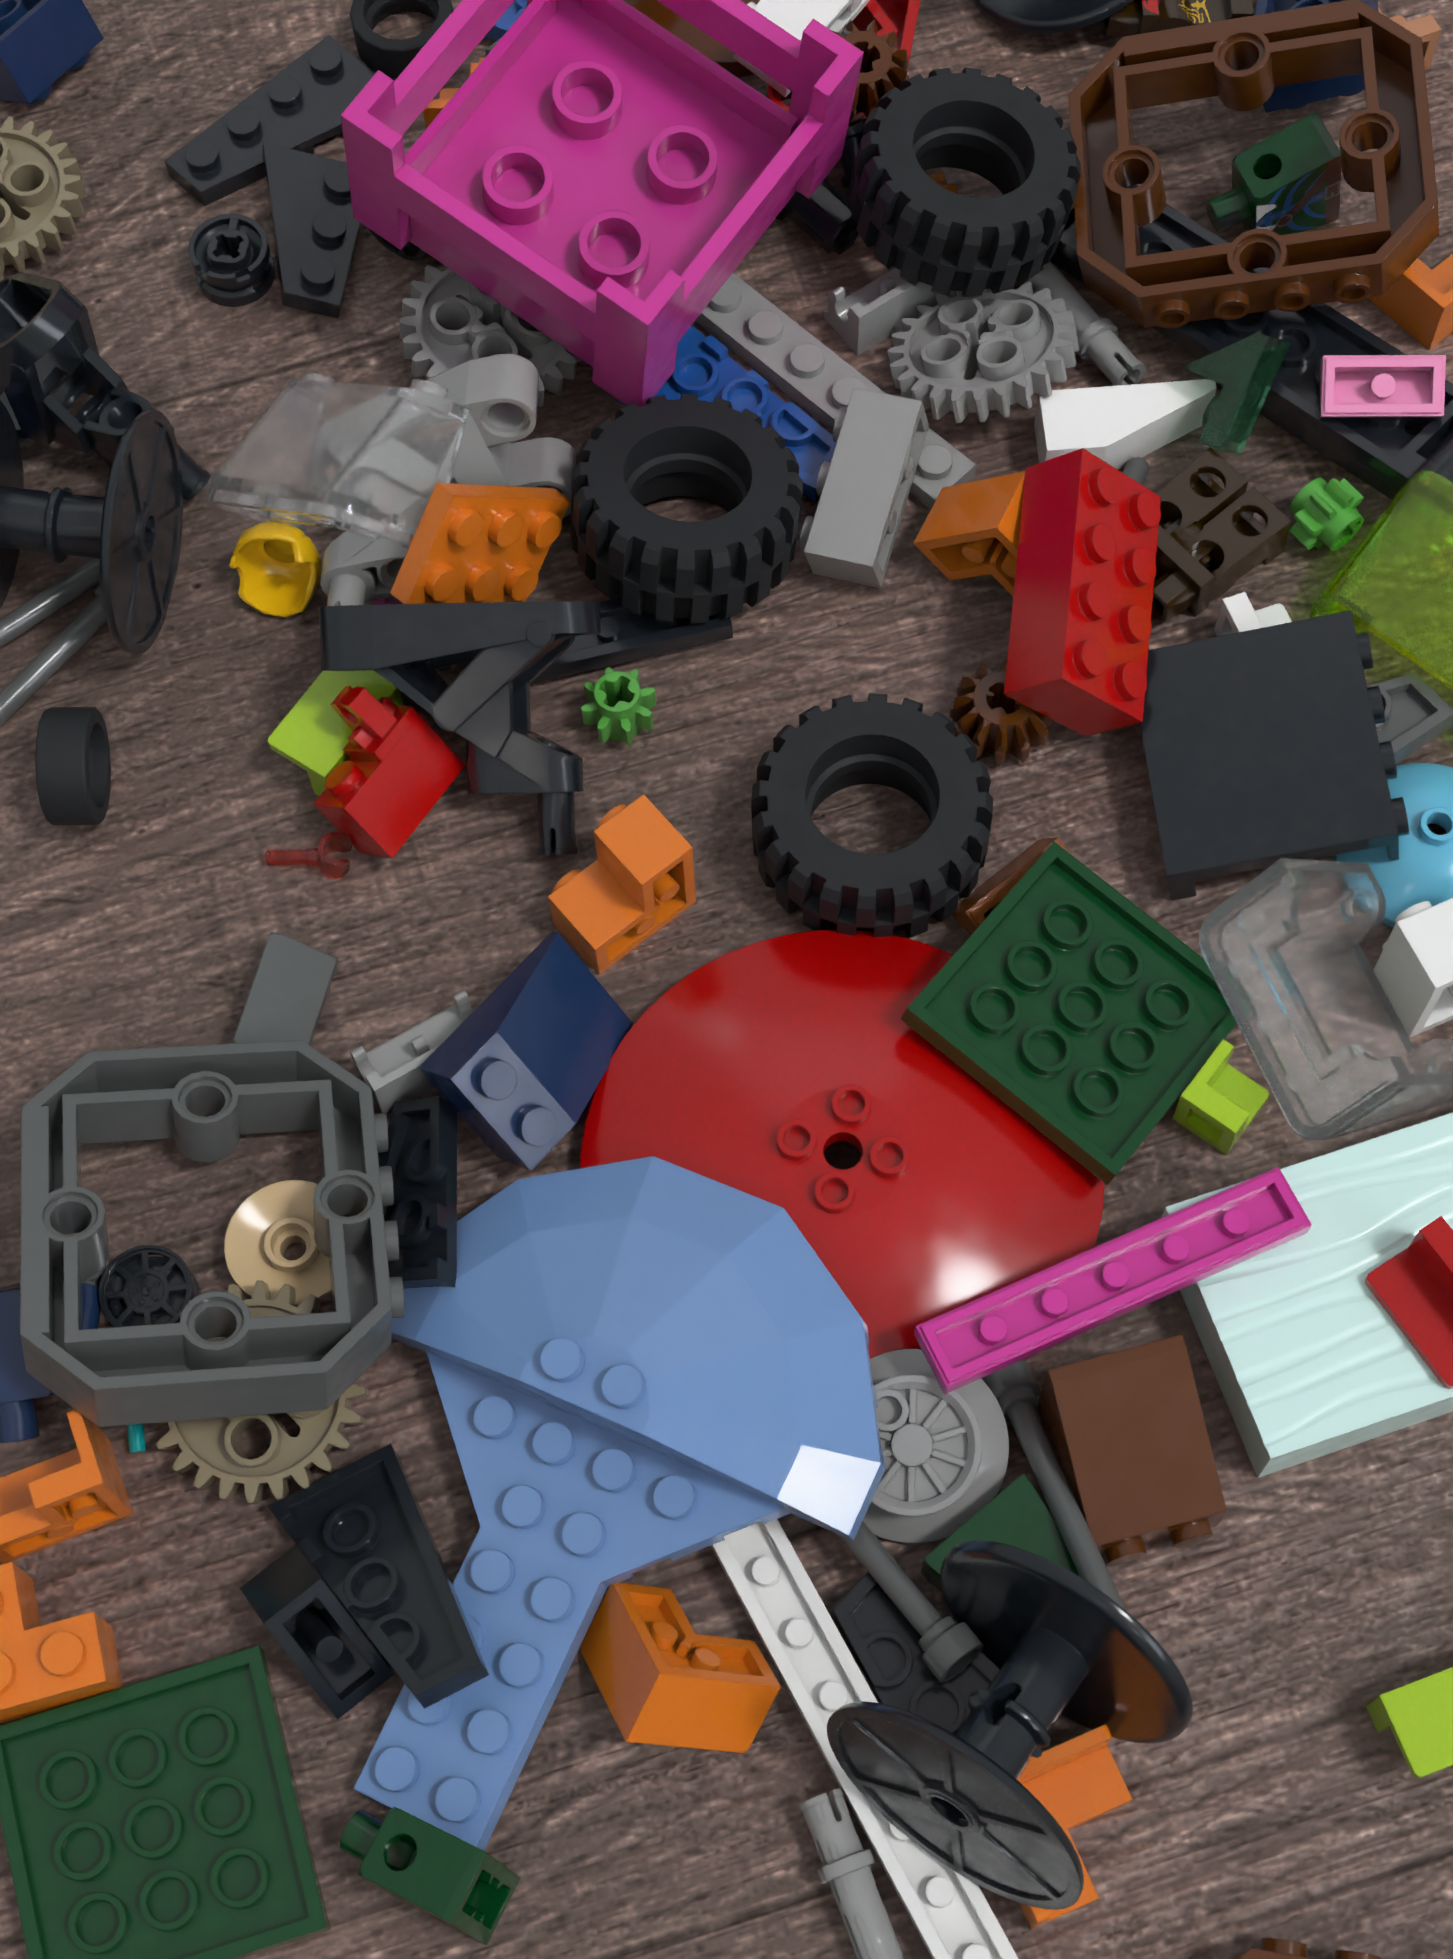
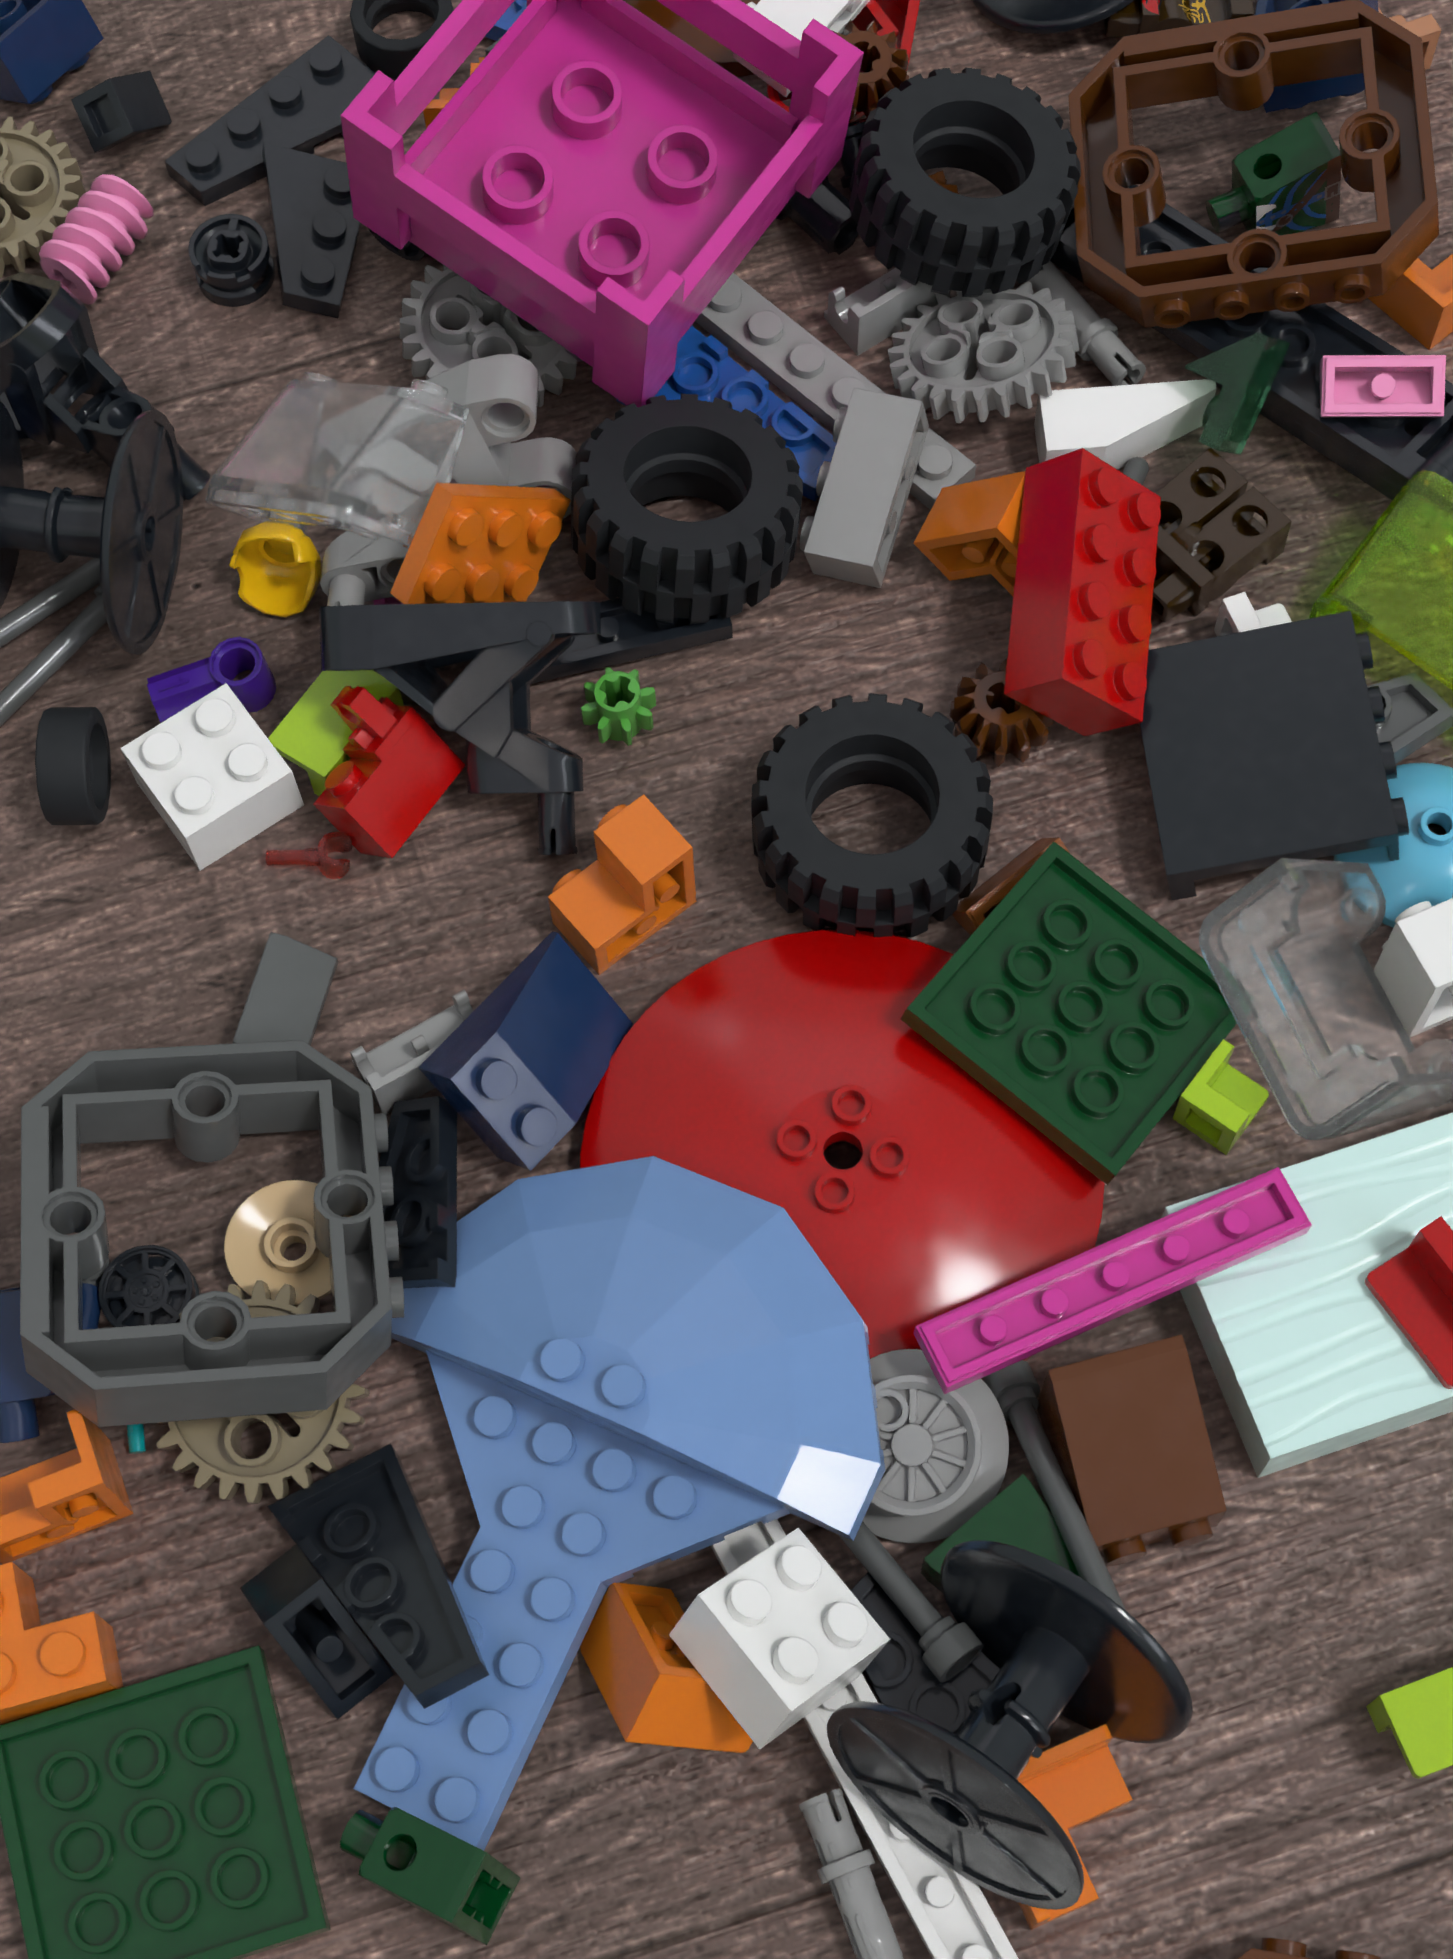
bright green gear [1289,477,1364,551] -> none
none -> bright pink piece [39,174,154,305]
none -> black panel [71,70,172,153]
none -> white brick [121,683,304,871]
none -> dark purple piece [147,637,276,723]
none -> white brick [669,1527,890,1749]

